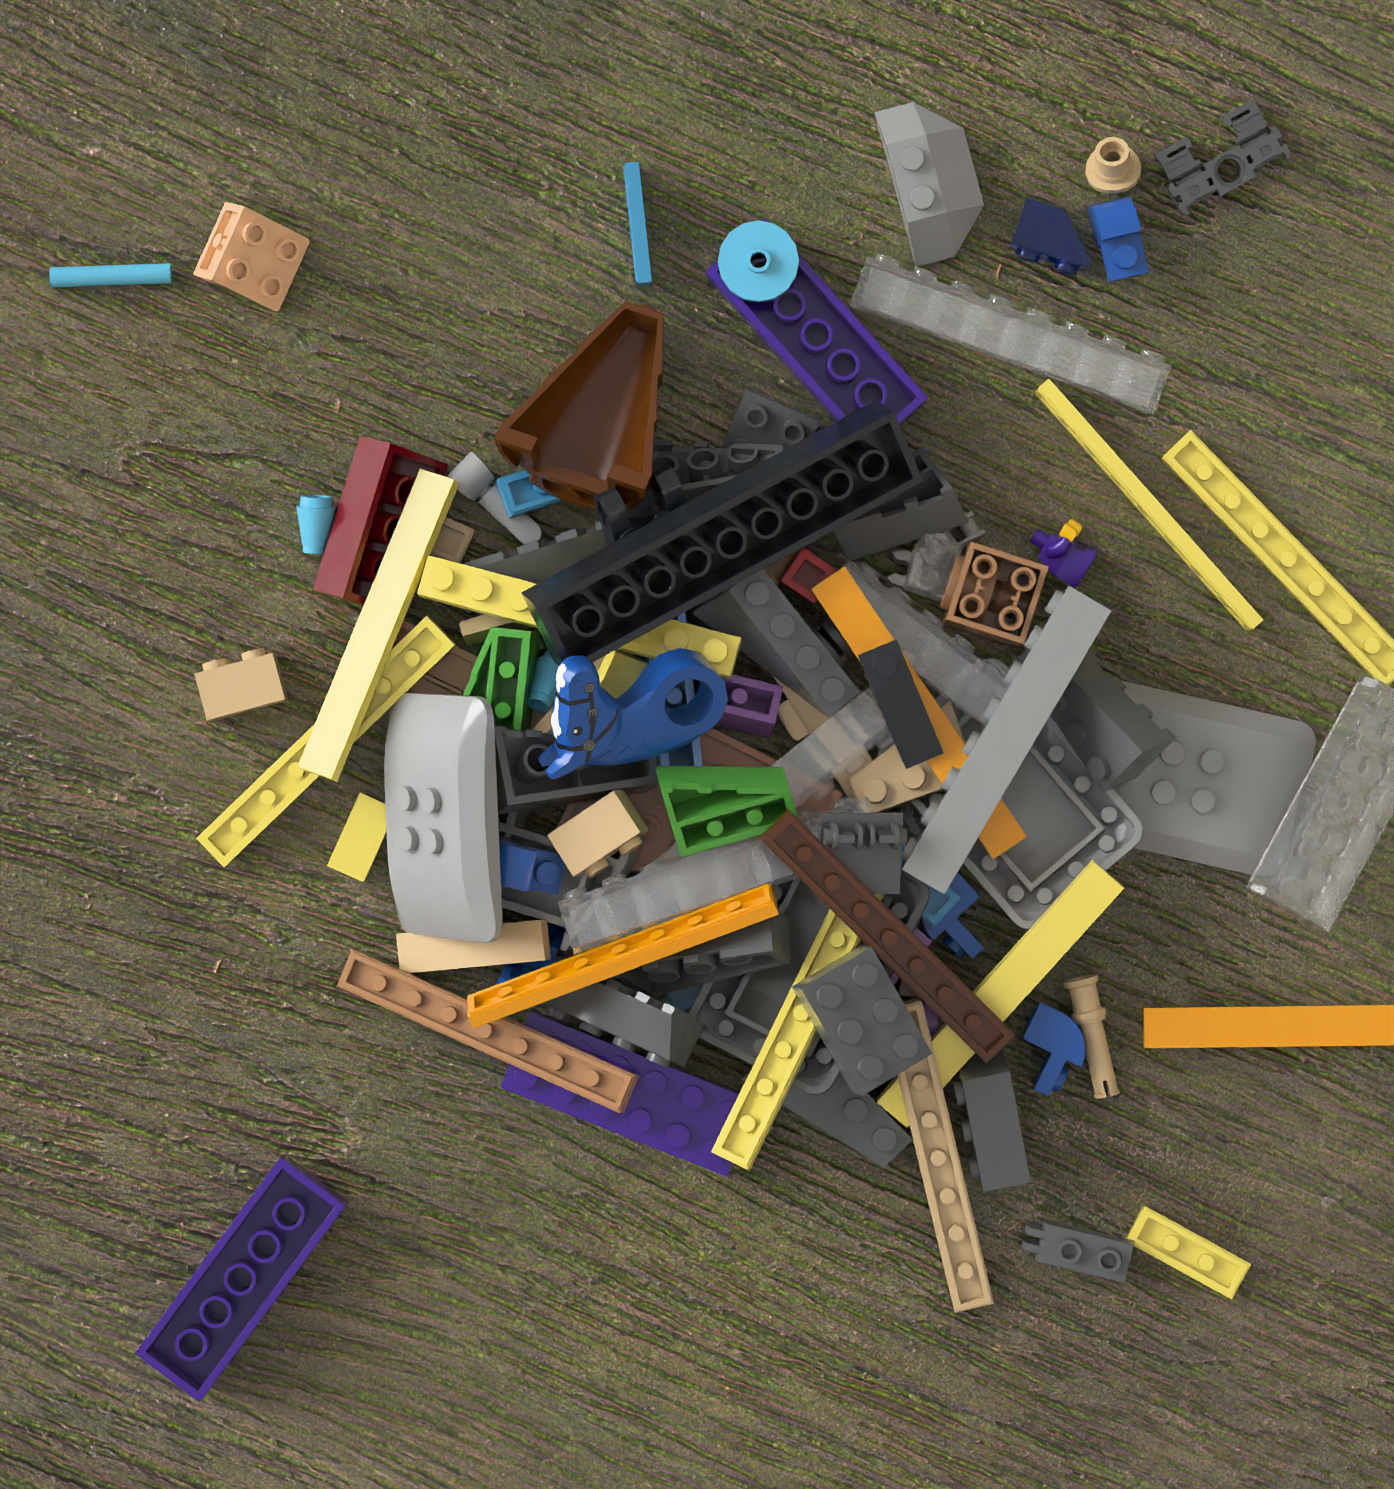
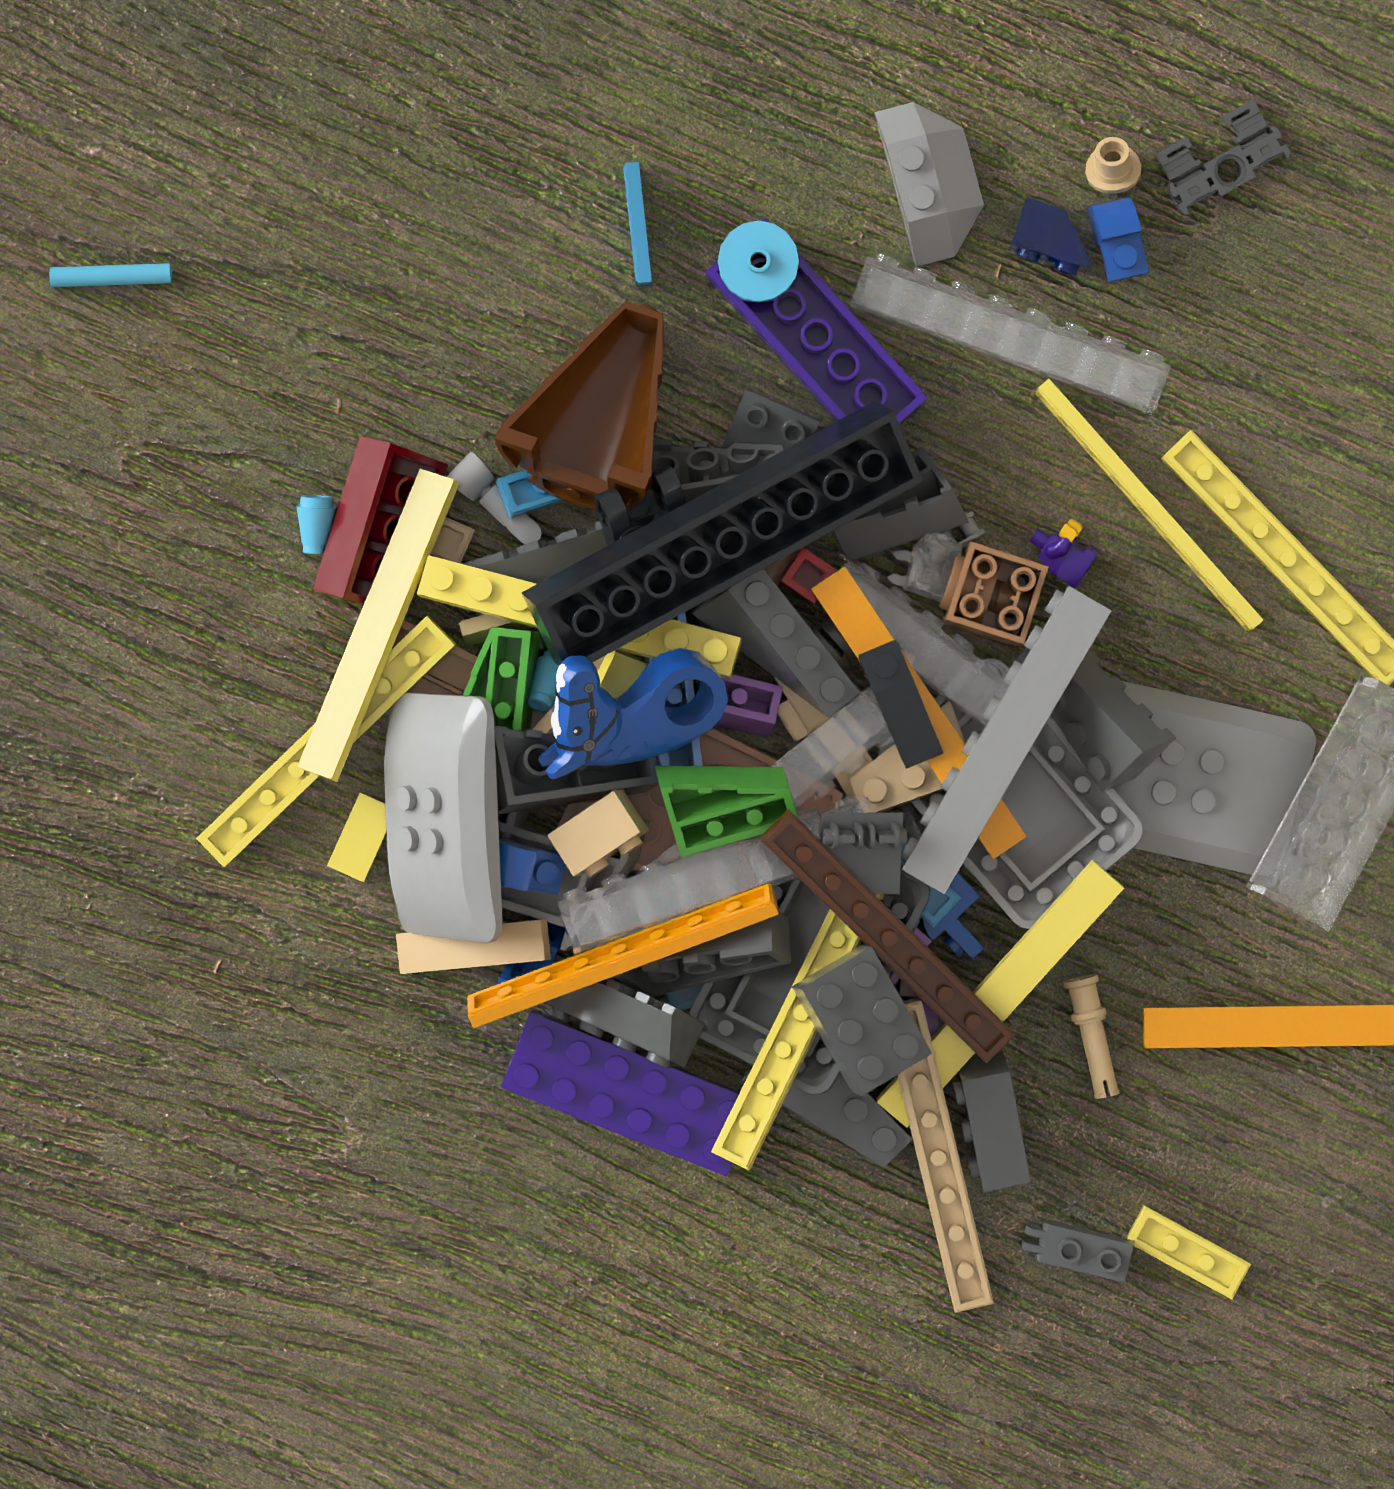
dark purple brick [134,1154,349,1402] -> none
light nougat bracket [193,202,310,311] -> none
tan brick [194,648,288,721] -> none
medium nougat tile [337,949,639,1113] -> none
blue brick [1020,1001,1085,1096] -> none

